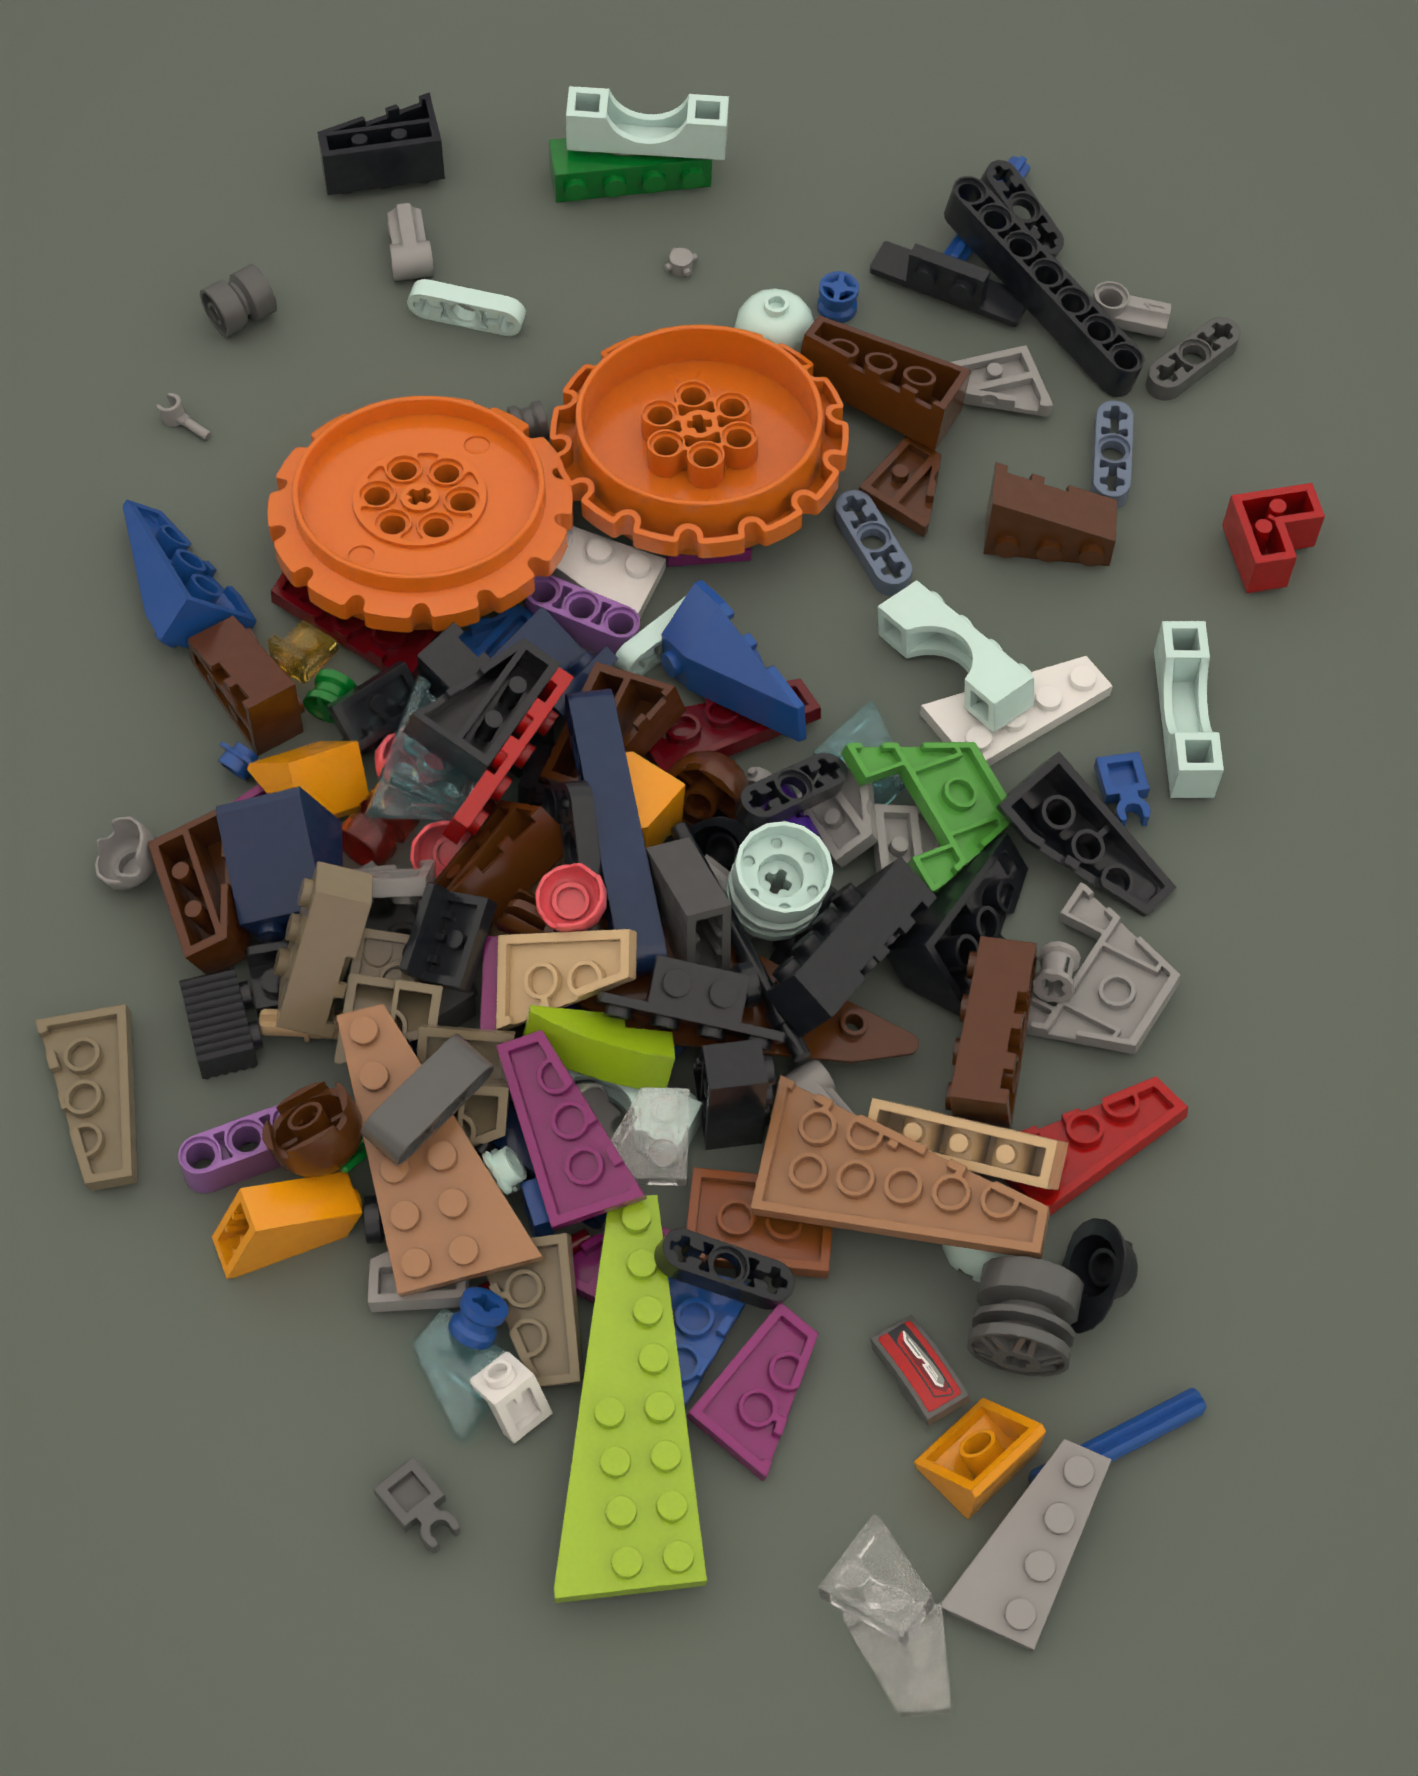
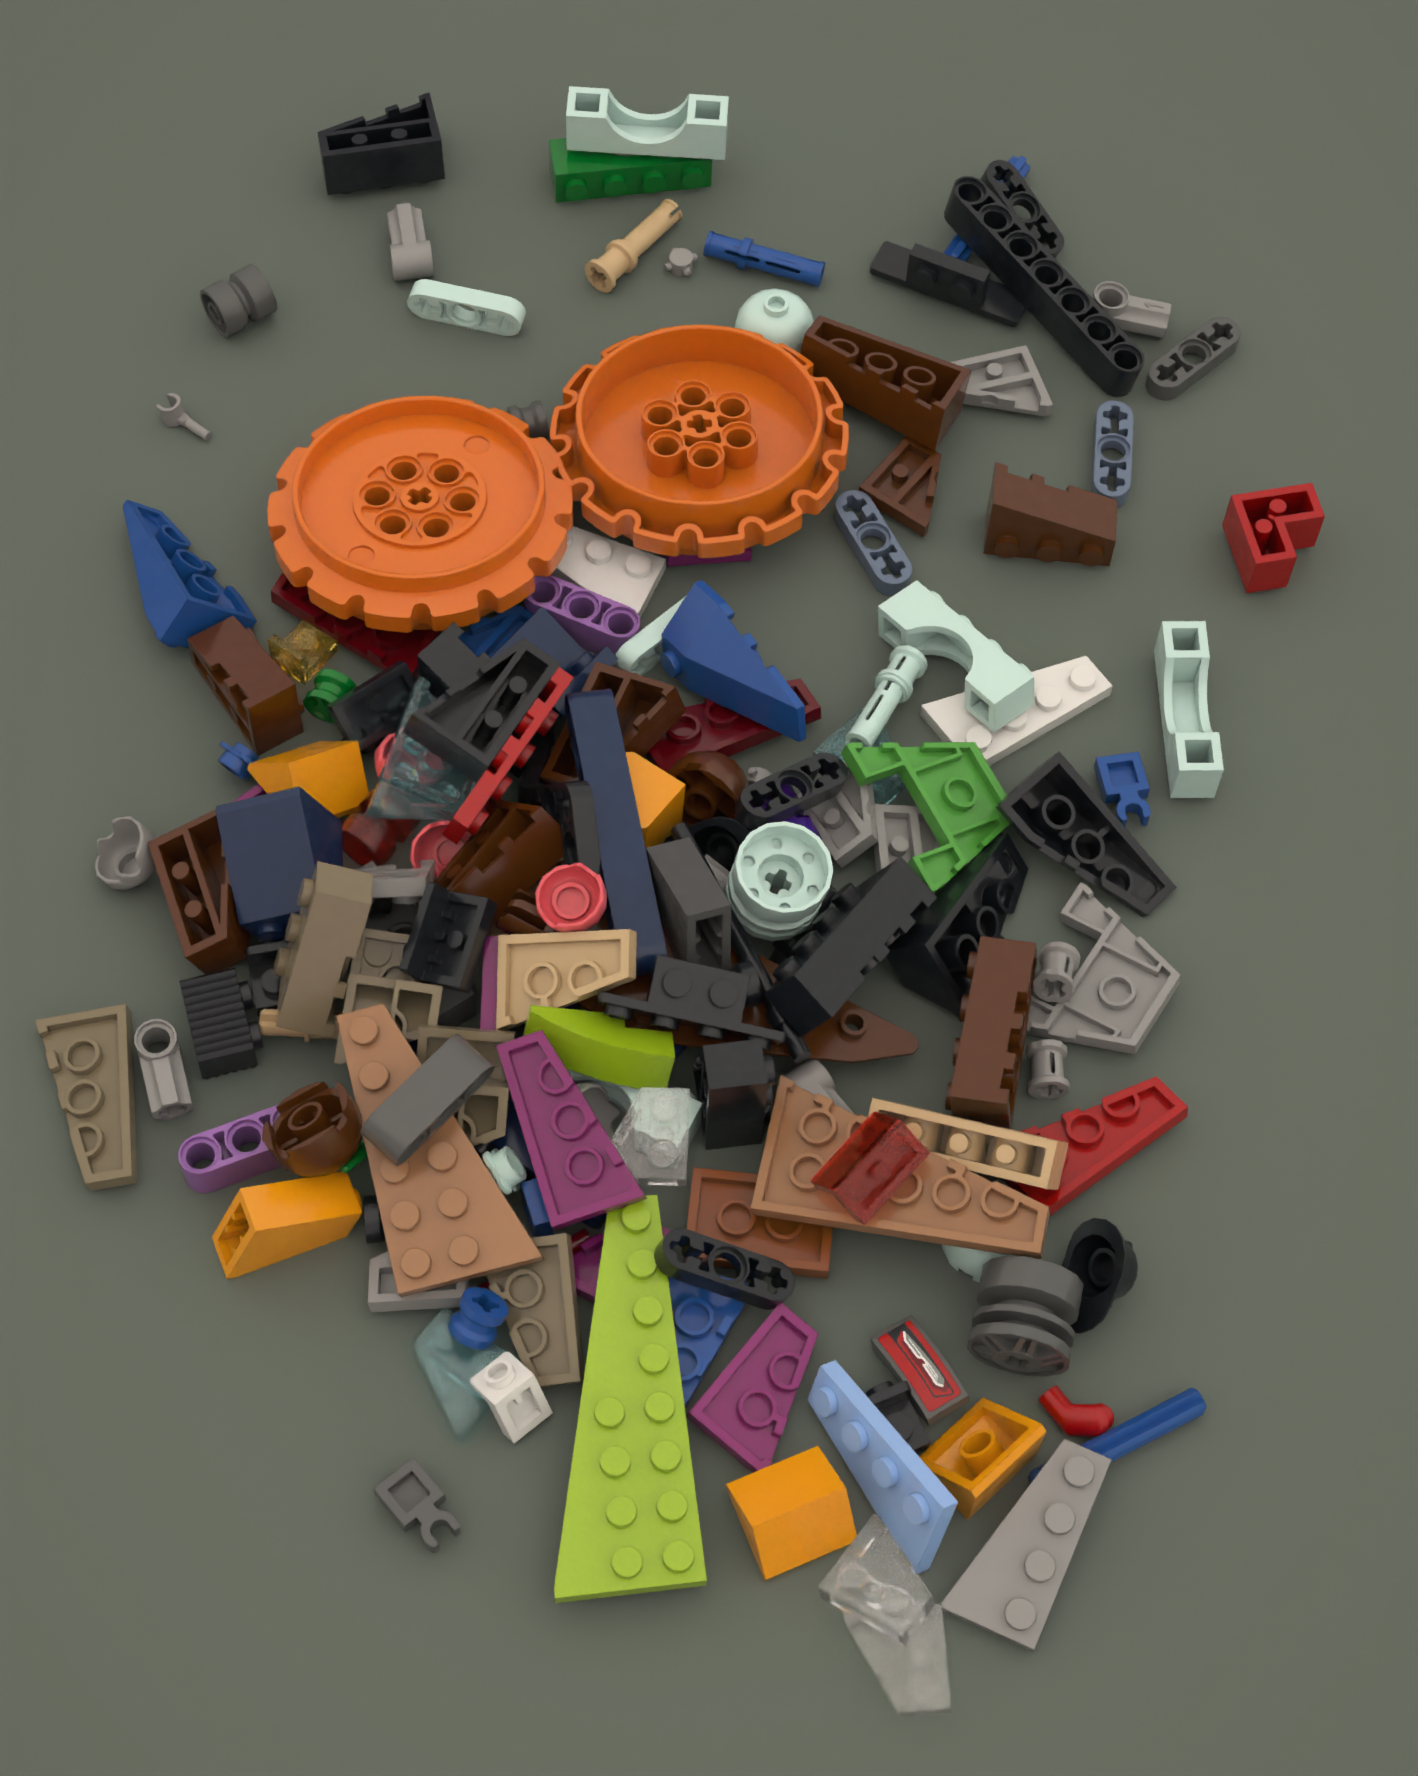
blue wheel [817,271,859,323] -> none
none -> light grey piece [134,1019,194,1121]
none -> tan pin [584,199,682,293]
none -> blue pin [703,231,826,288]
none -> light orange slope [725,1446,858,1581]
none -> light blue wing [807,1360,958,1576]
none -> clear red panel [811,1112,930,1225]
none -> light aqua pin [845,645,928,747]
none -> black bracket [865,1381,931,1454]
none -> light grey bush [1025,1039,1070,1100]
none -> red arm [1038,1385,1114,1437]

